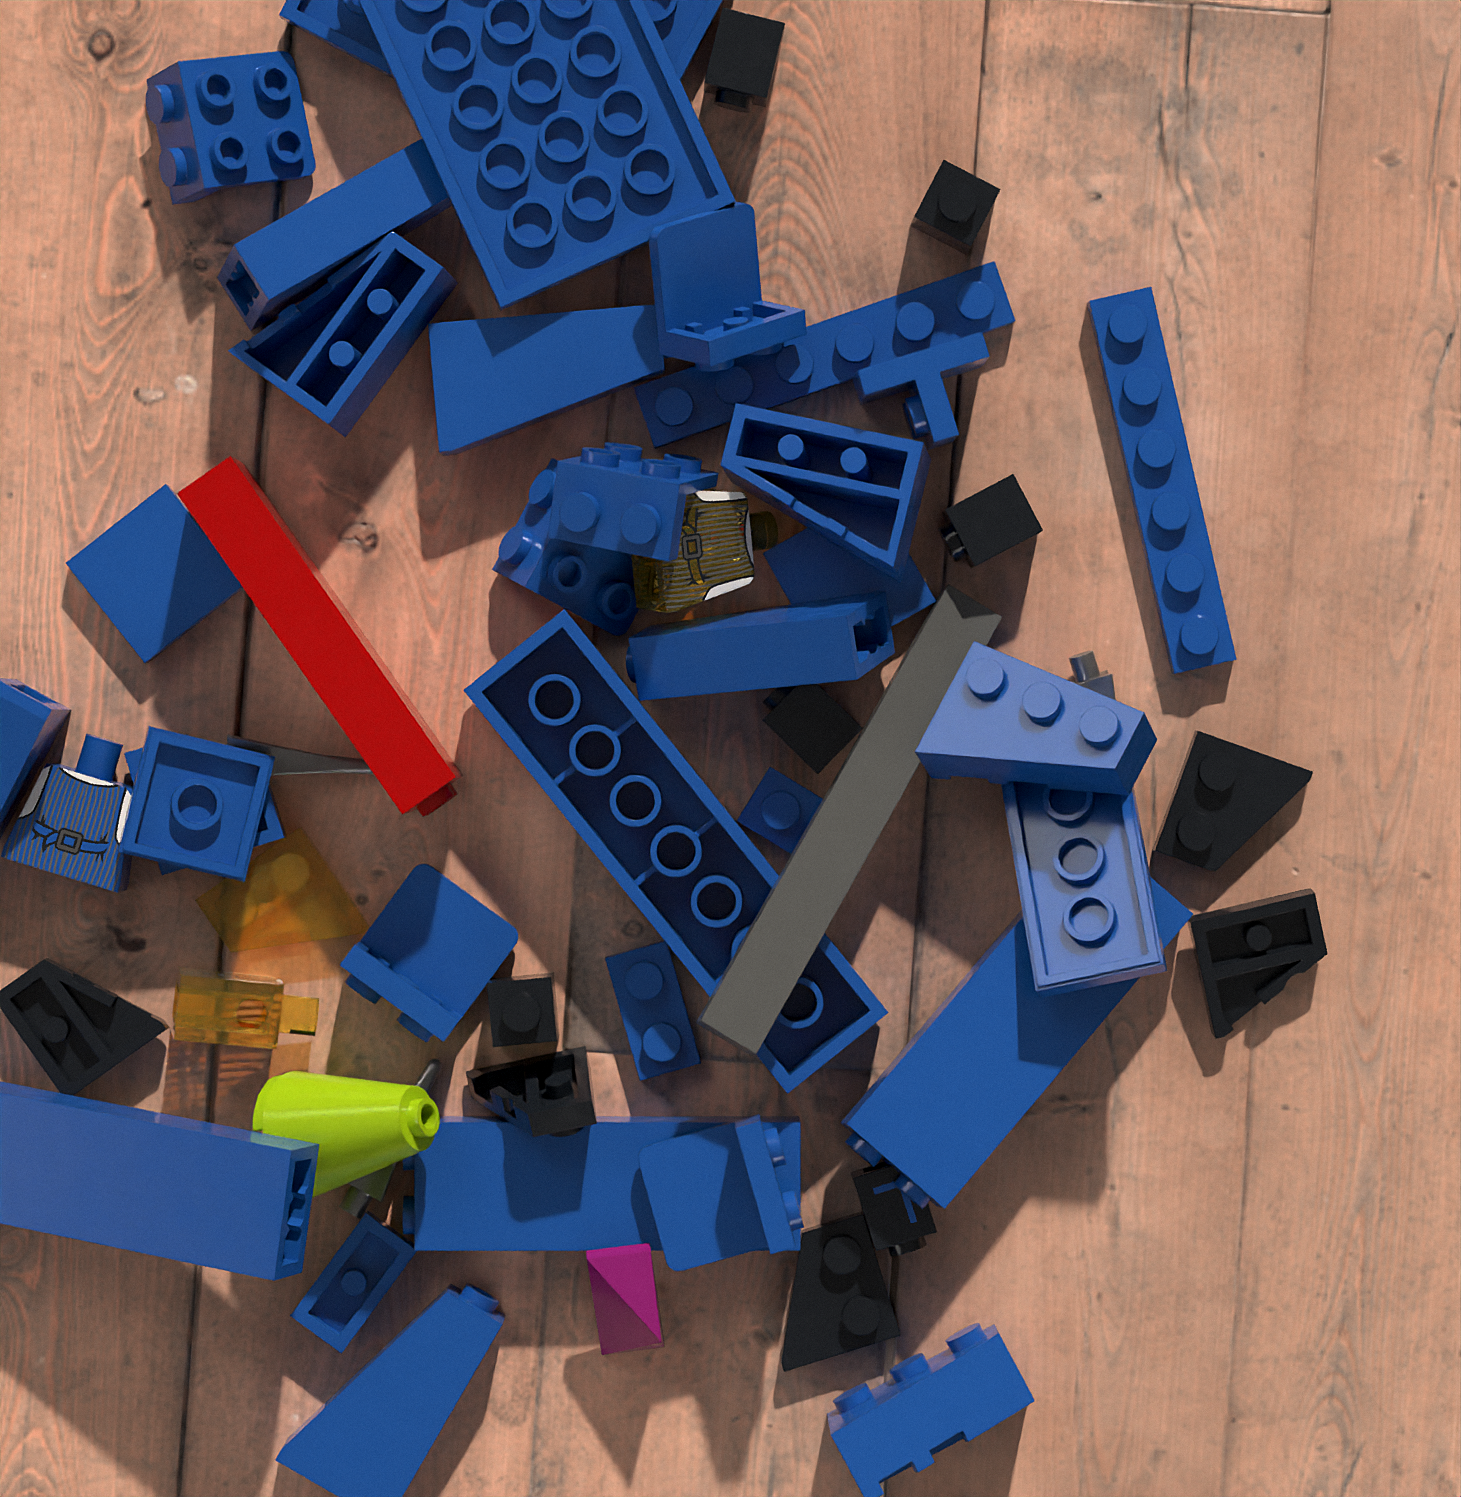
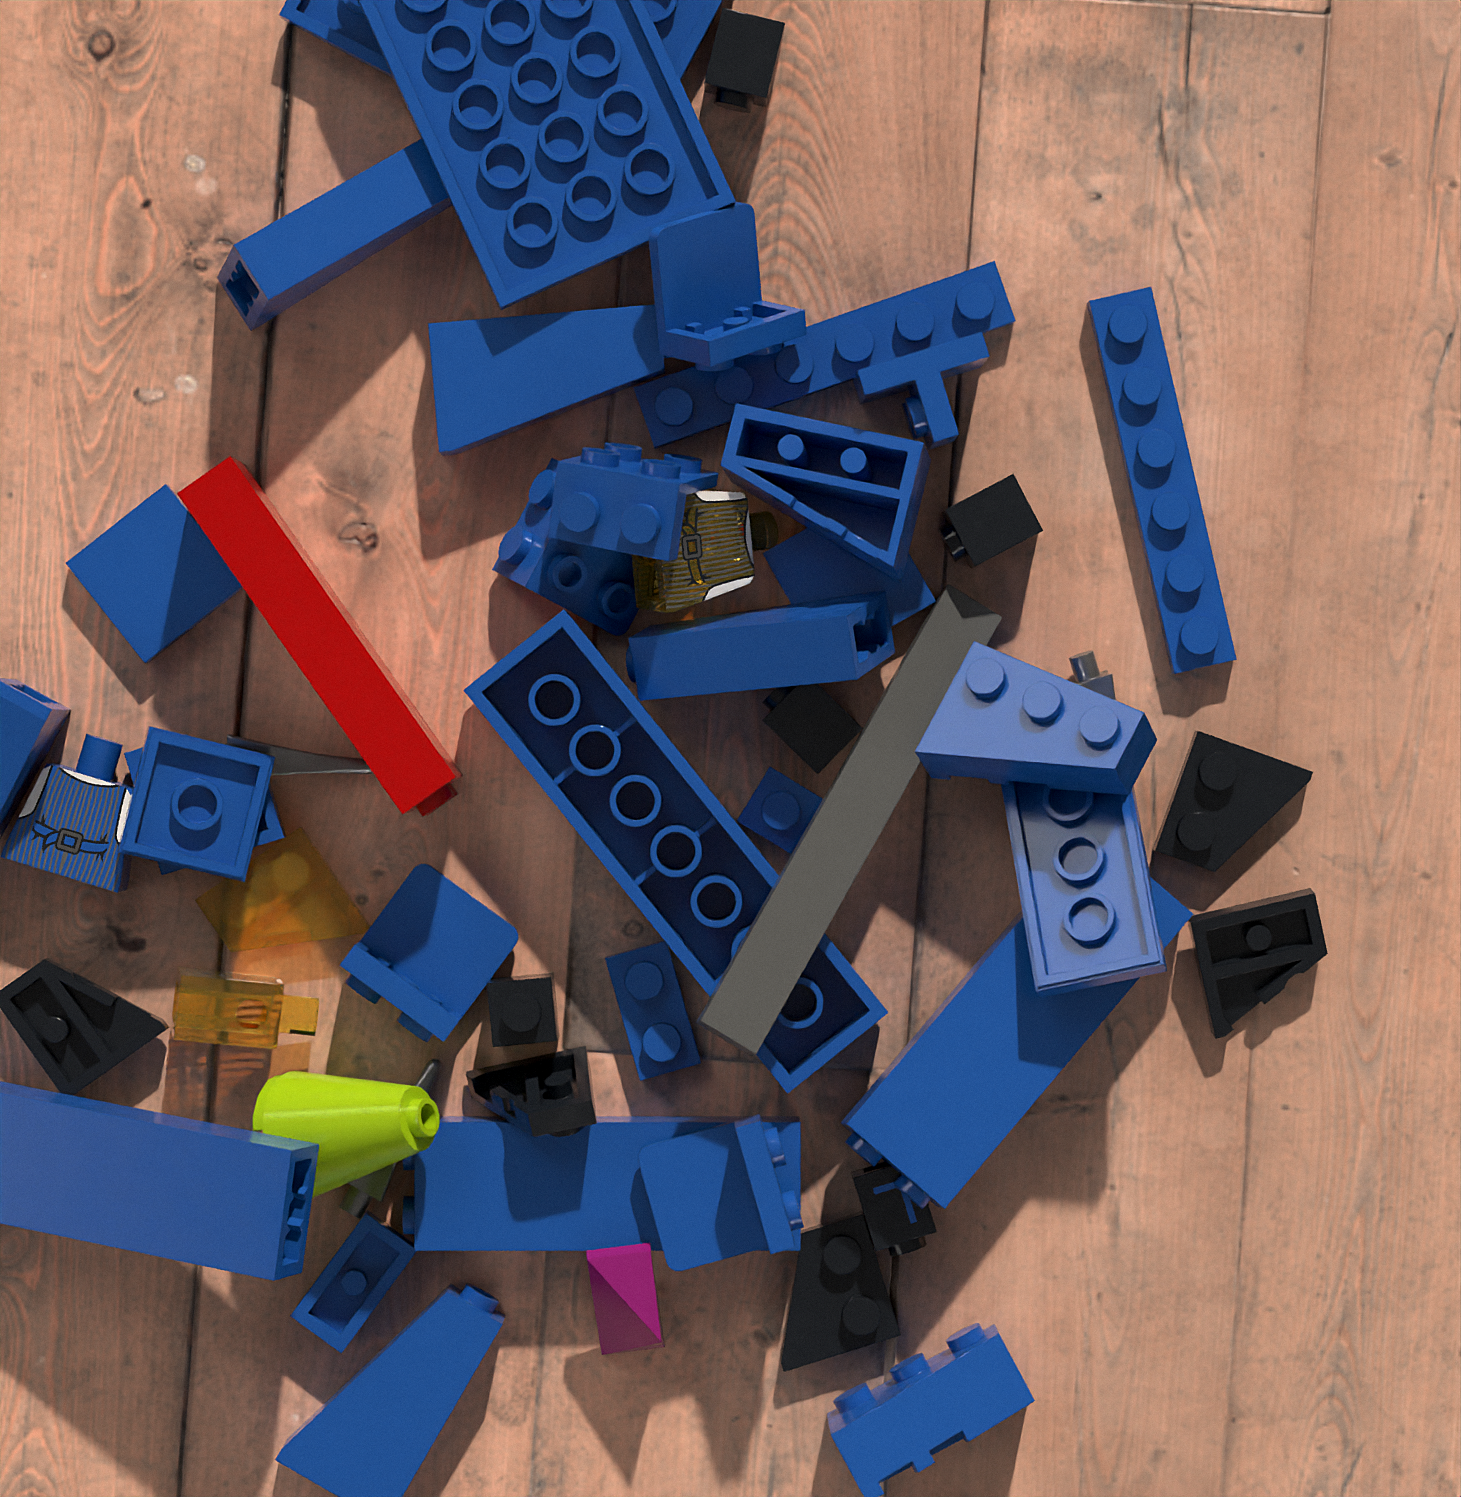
blue bracket [146,51,316,205] -> none
blue wedge [228,231,458,437] -> none
black brick [910,160,1001,255] -> none

